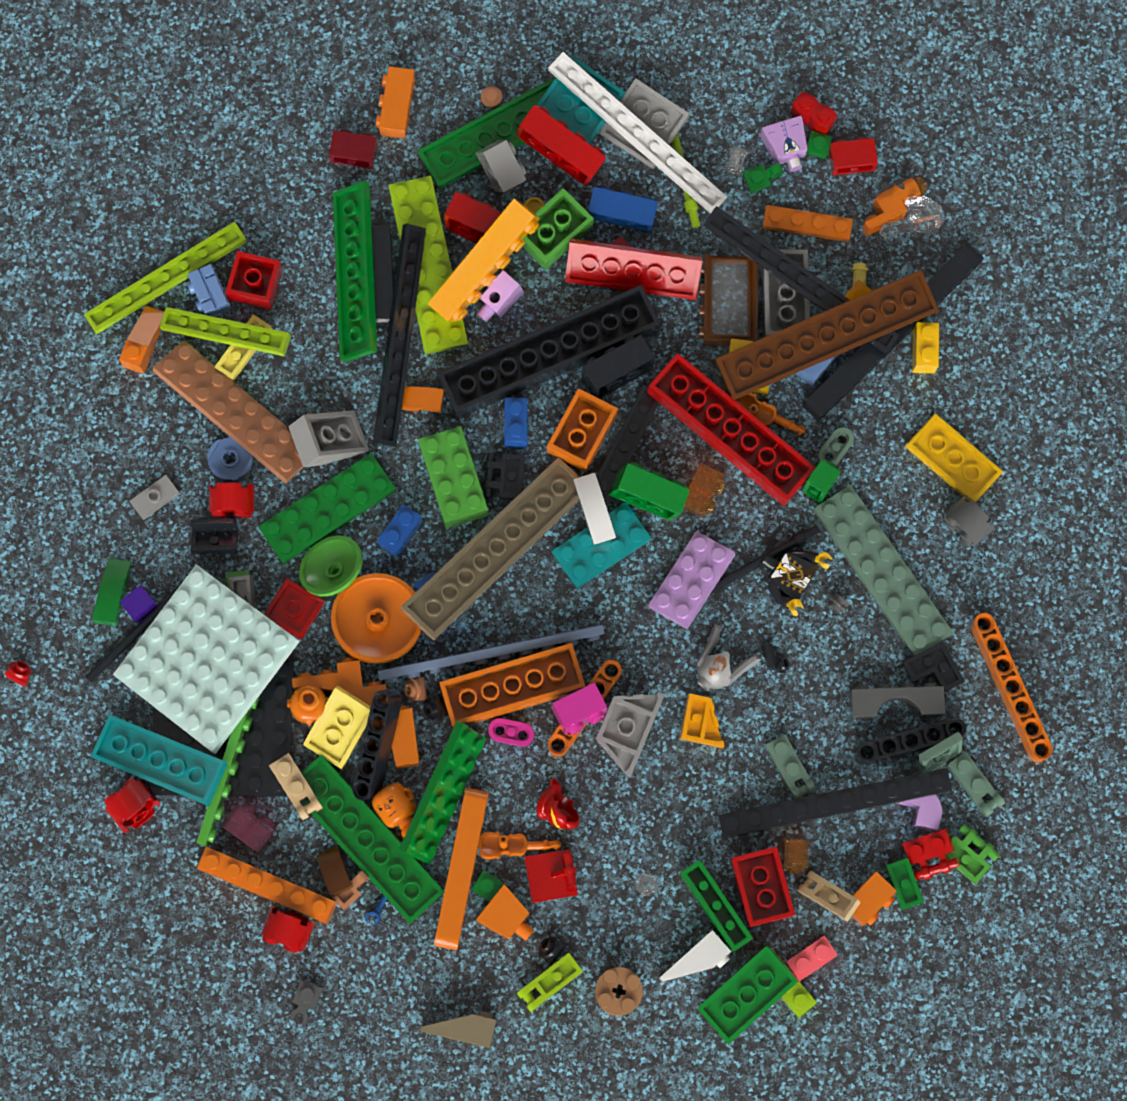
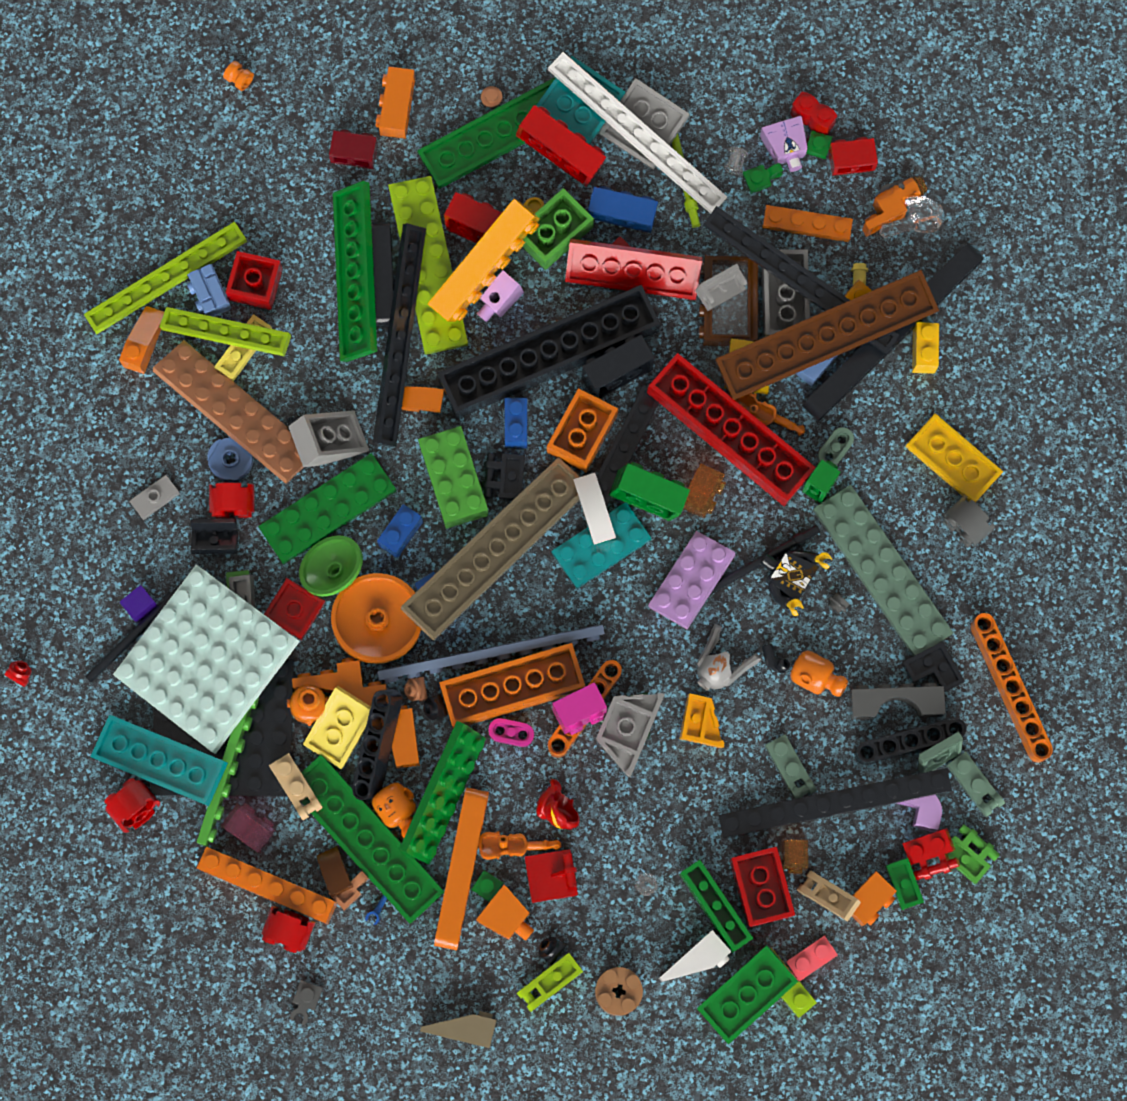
green slope [92,558,132,627] -> none
light grey brick [475,140,526,193] -> none
none -> orange wheel [223,61,254,91]
none -> light grey hinge [695,264,747,311]
none -> orange piece [790,650,848,697]

